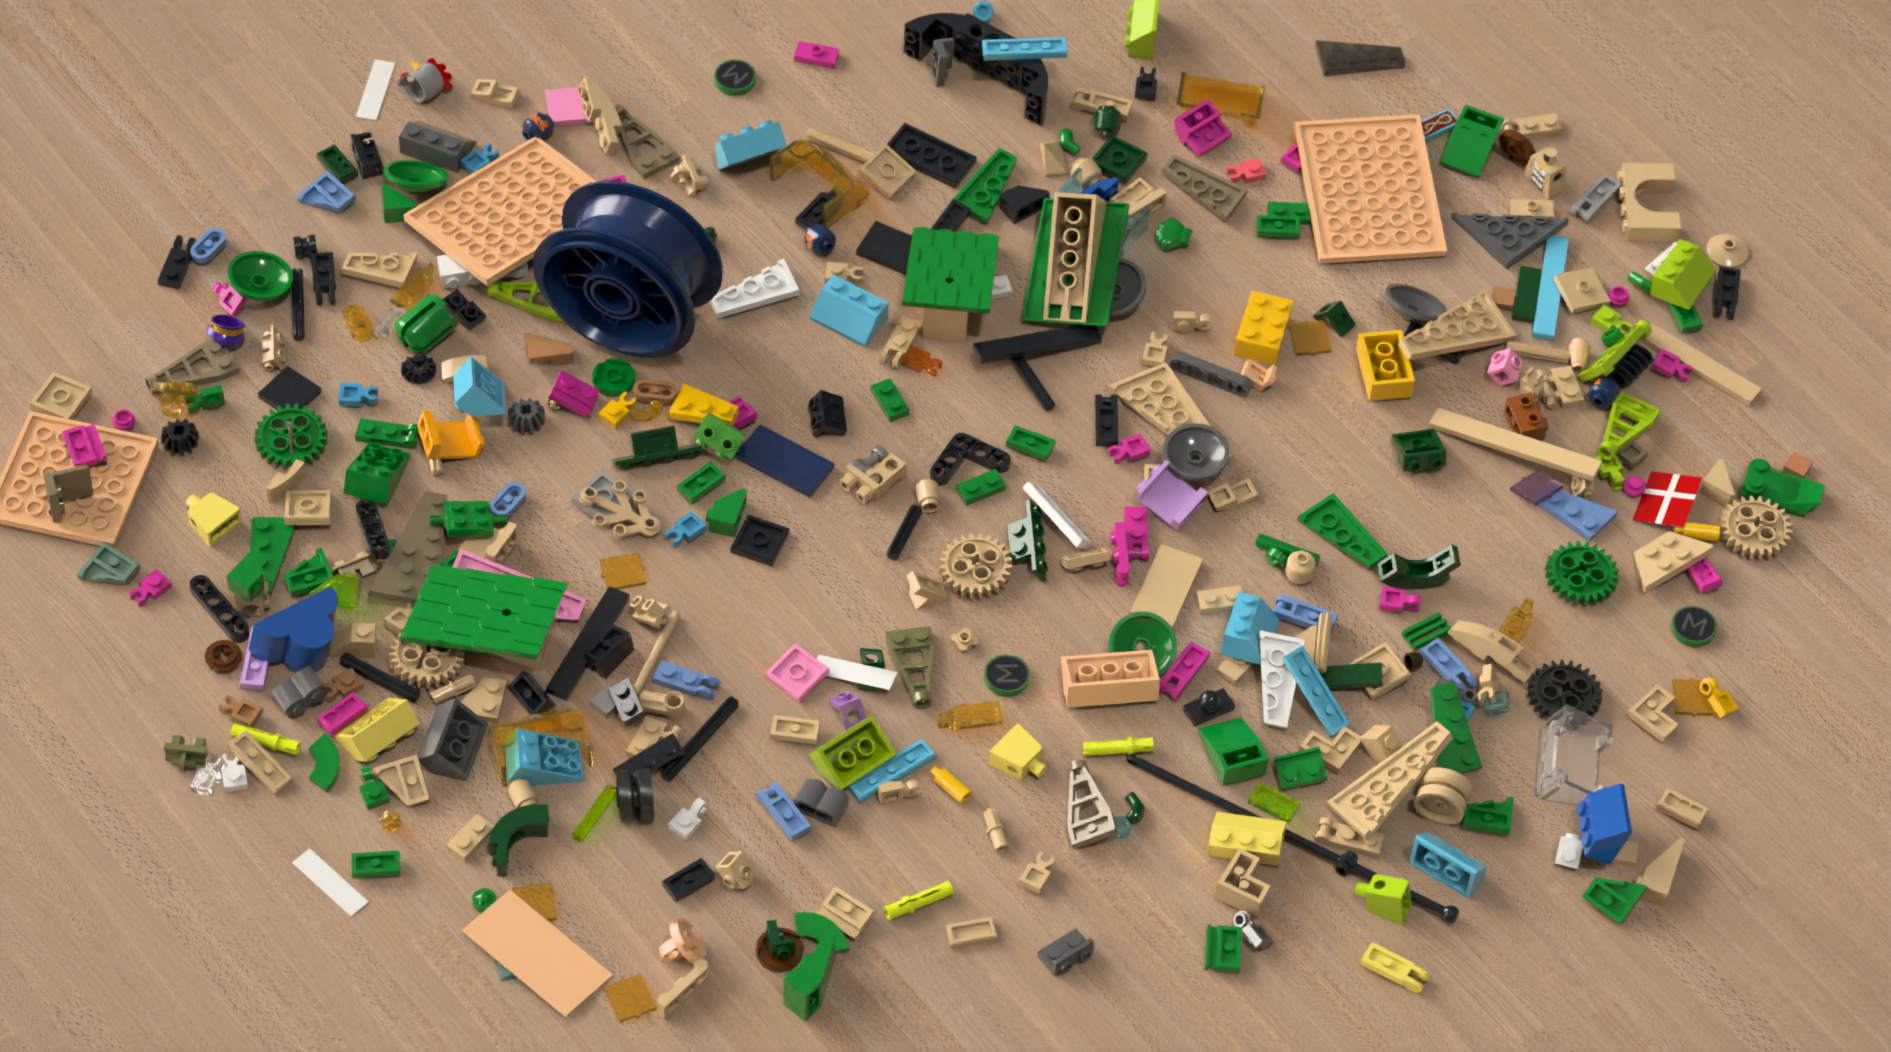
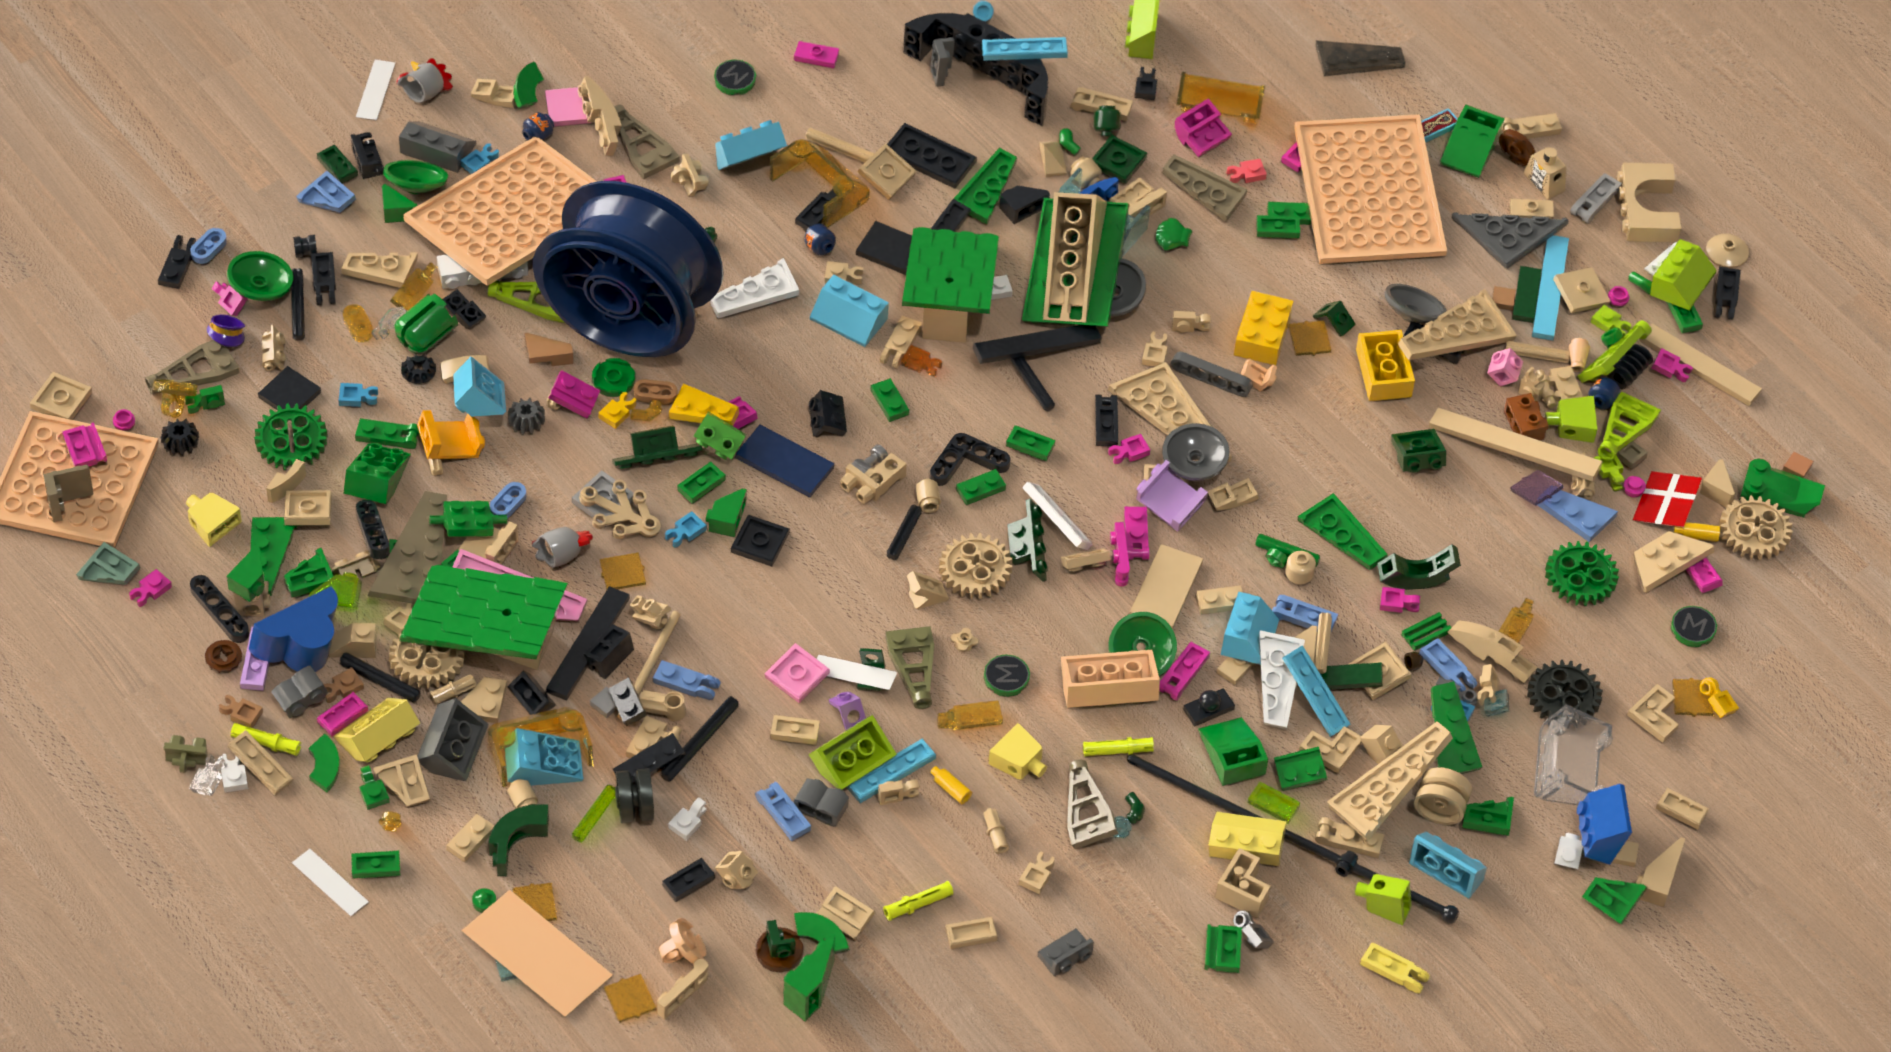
none -> green tile [513,61,544,109]
none -> light grey piece [532,527,593,568]
none -> lime torso [1545,396,1597,443]

